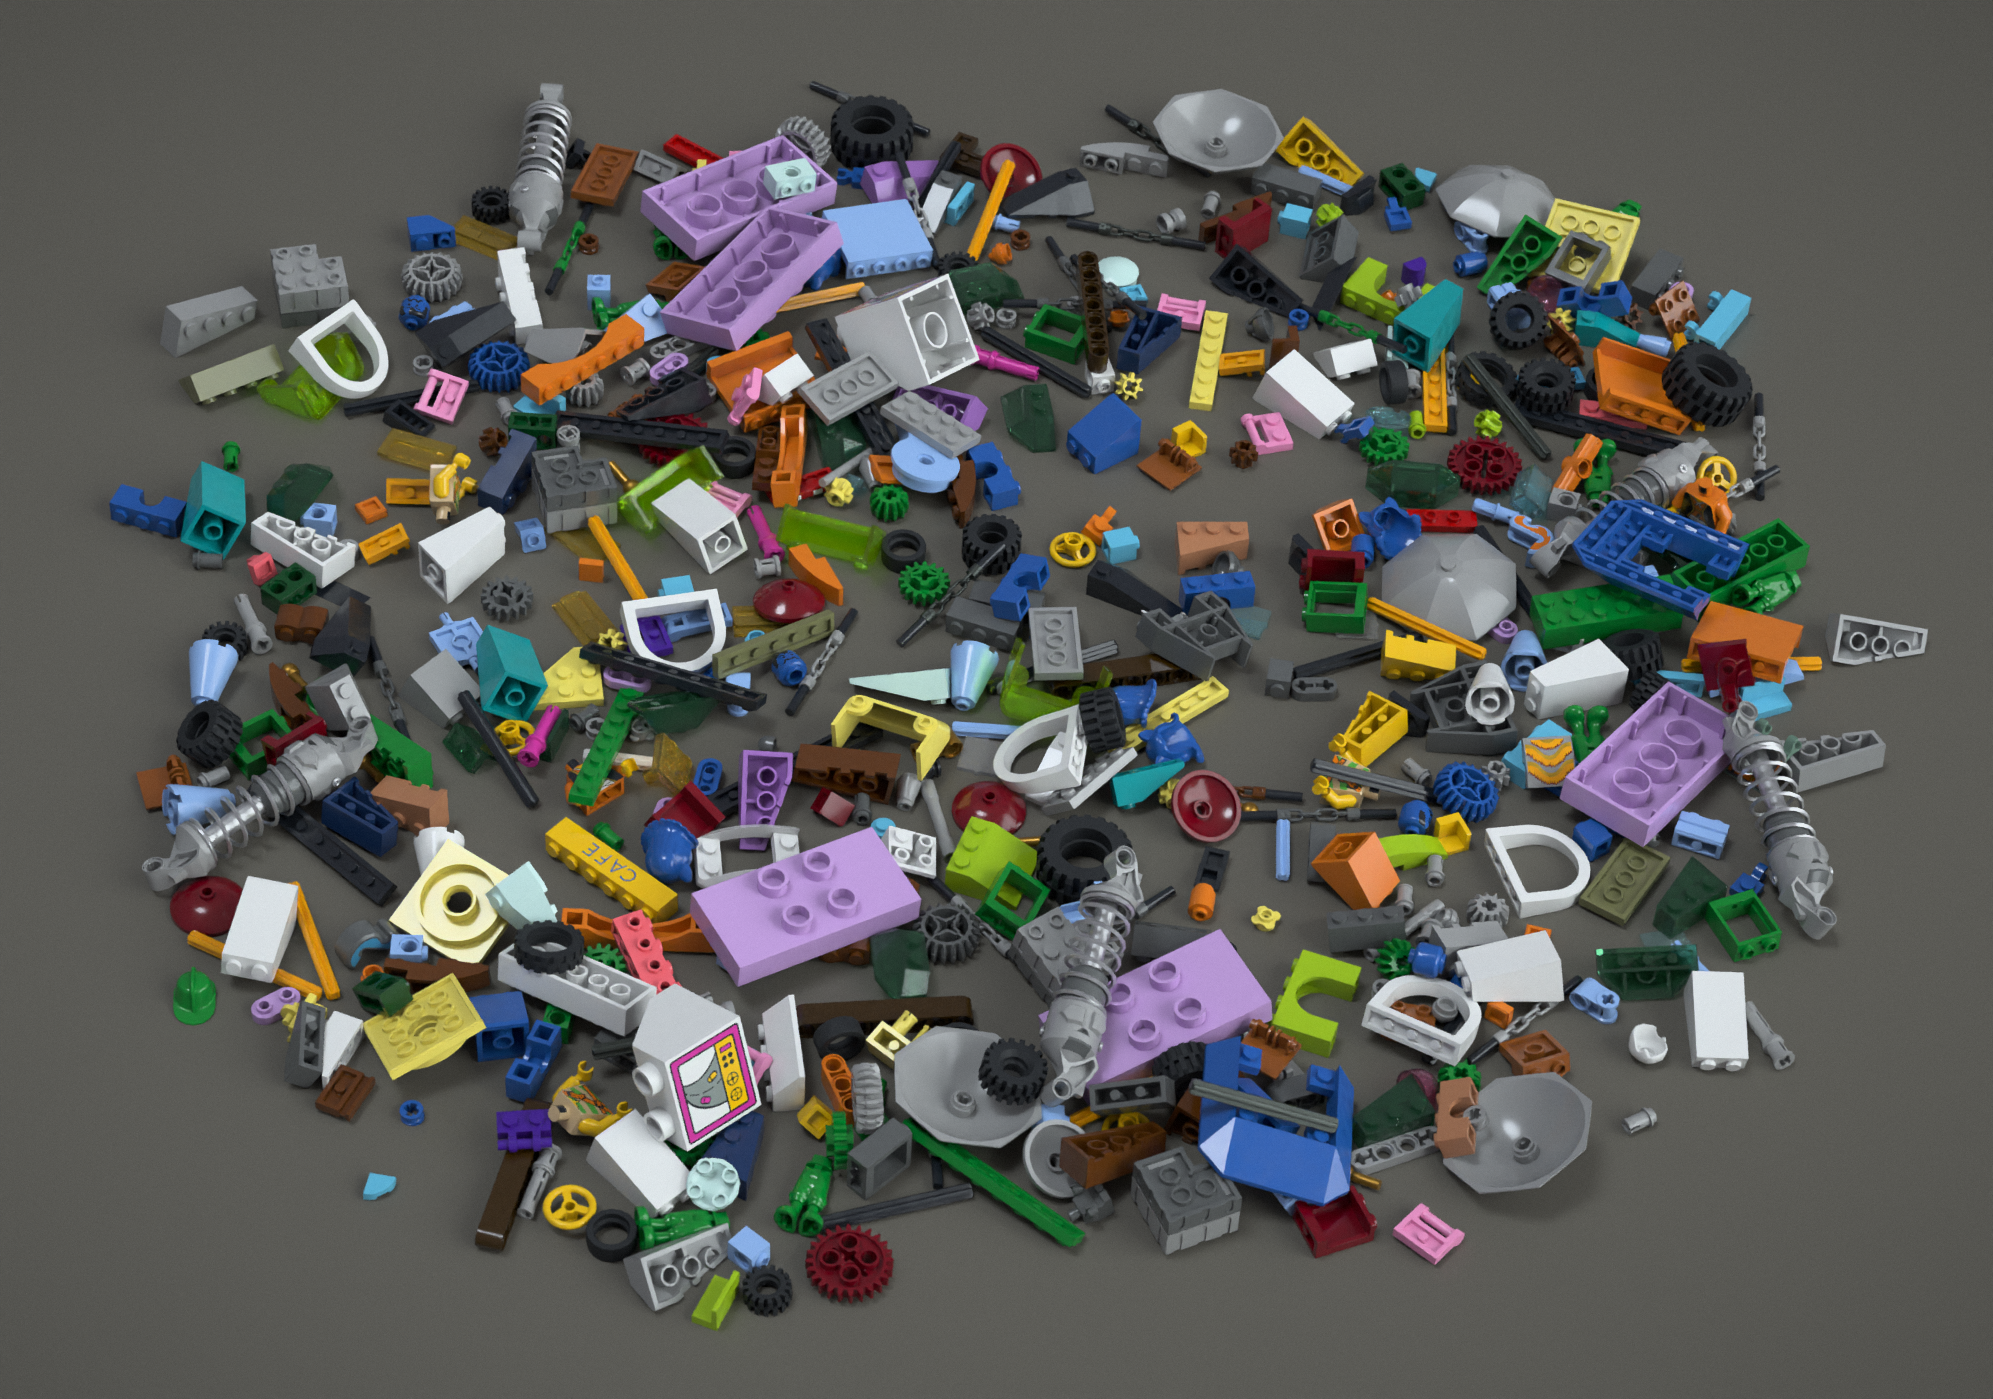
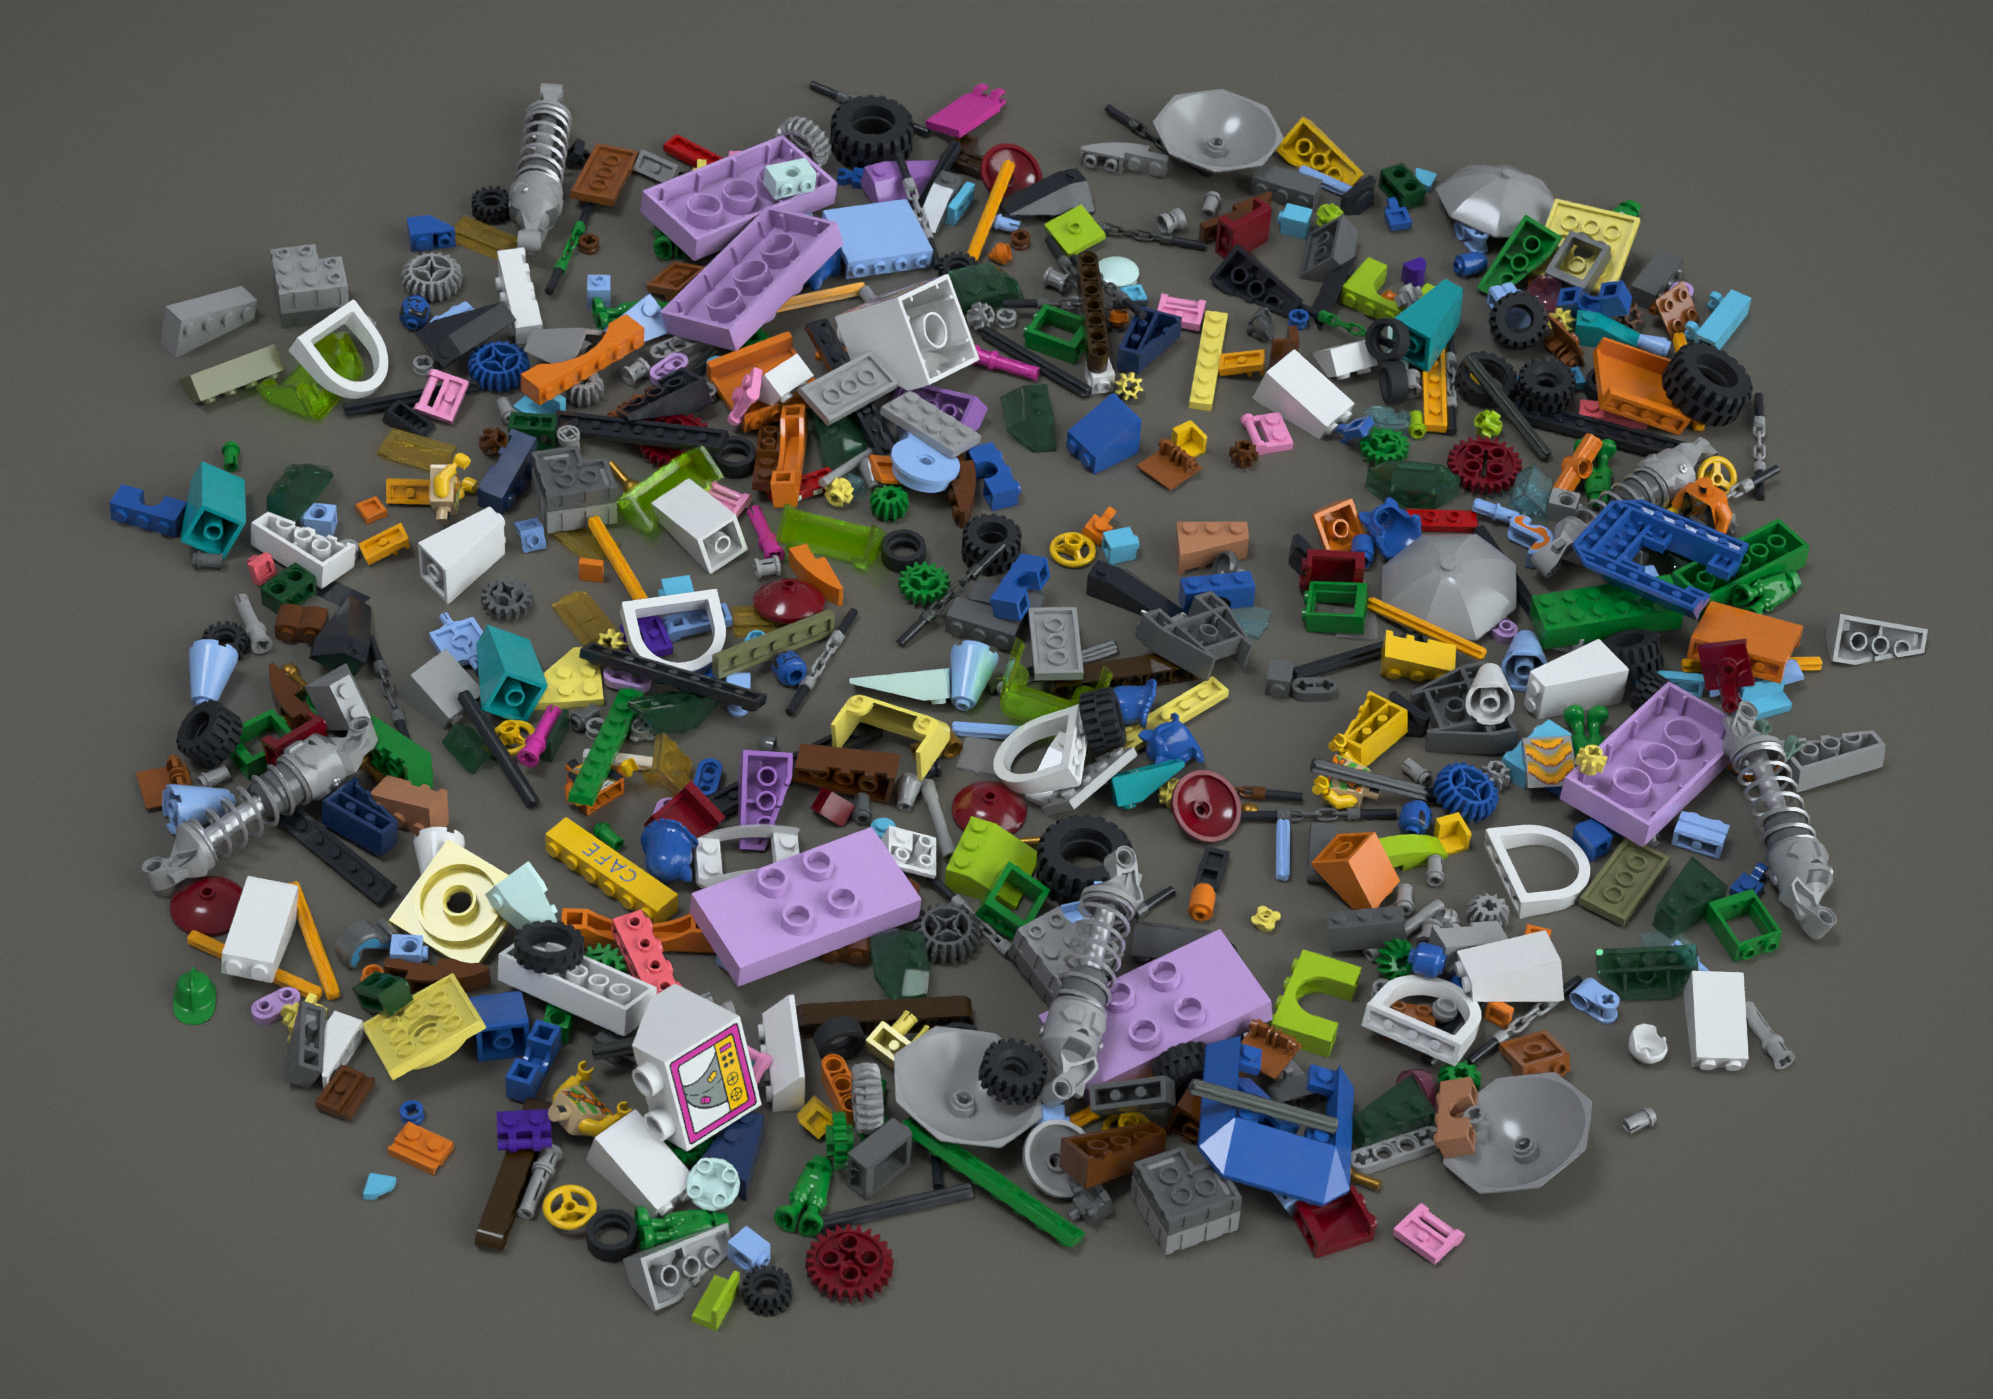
none -> orange plate [387,1121,454,1176]
none -> dark pink tile [925,83,1006,138]
none -> light grey bush [1042,267,1072,293]
none -> lime plate [1044,204,1106,258]
none -> black tyre [1365,318,1410,361]
none -> light yellow gear [1575,745,1608,776]

